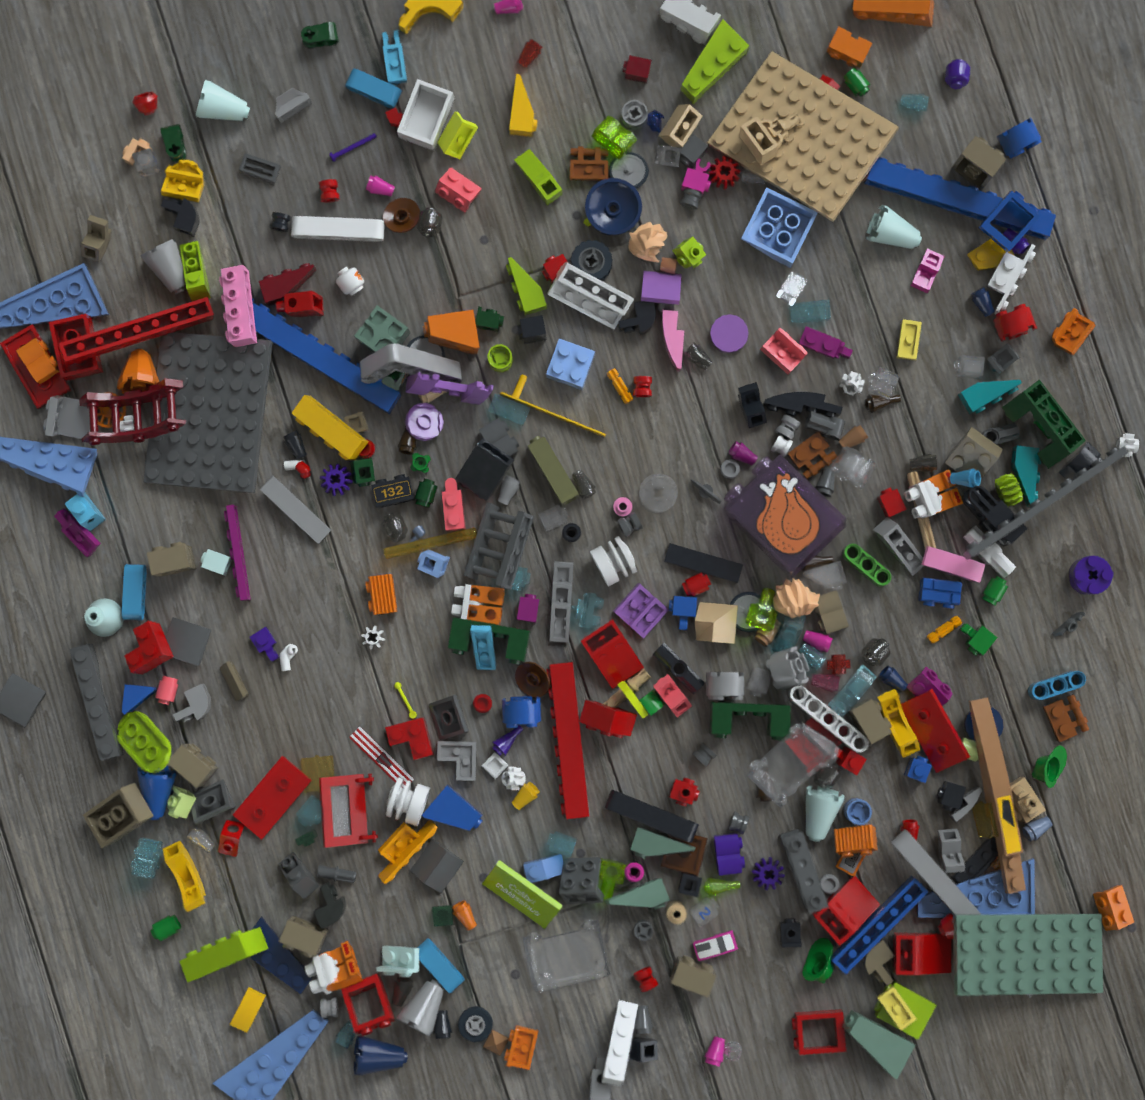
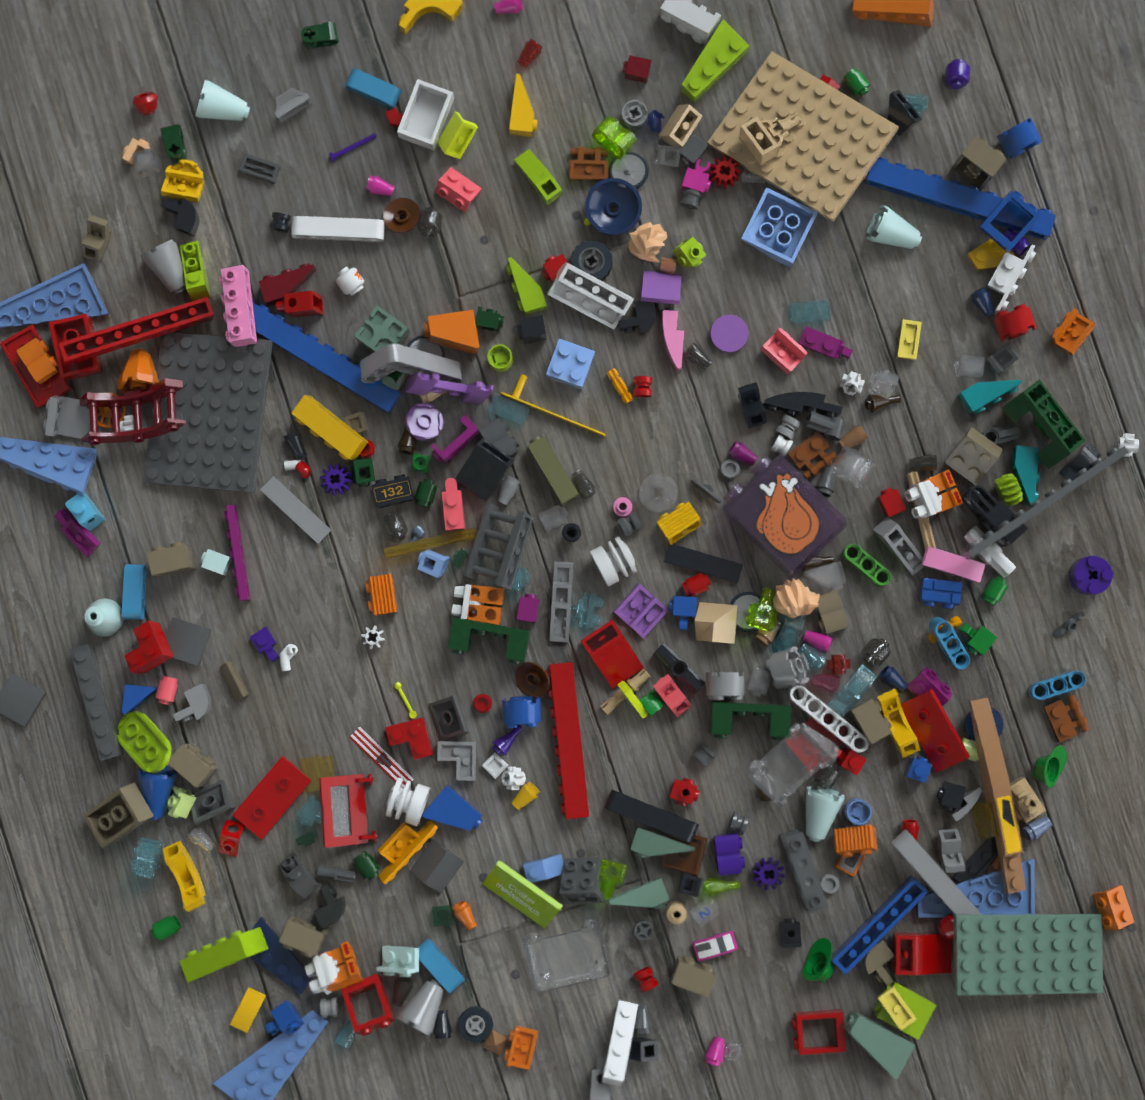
red wheel [319,179,340,203] -> none
dark blue cone [353,1036,407,1076] -> none
medium azure hinge [382,30,407,85] -> none
medium azure tile [471,625,496,670] -> none
clear light blue brick [547,830,577,858] -> none
red brick [579,700,637,738] -> none
dark pink cone [625,863,644,882] -> none
clear brick [776,271,808,306] -> none
red slope [811,876,881,946] -> none
orange brick [827,26,872,68] -> none
slope [910,248,945,294] -> none
dark azure cone [950,469,981,488] -> none
none -> blue brick [265,1000,304,1036]
none -> dark green brick [353,851,380,881]
none -> magenta window [431,415,480,464]
none -> clear green plate [451,548,469,569]
none -> yellow brick [657,501,703,545]
none -> black slope [888,90,922,136]
none -> dark azure beam [929,617,970,669]

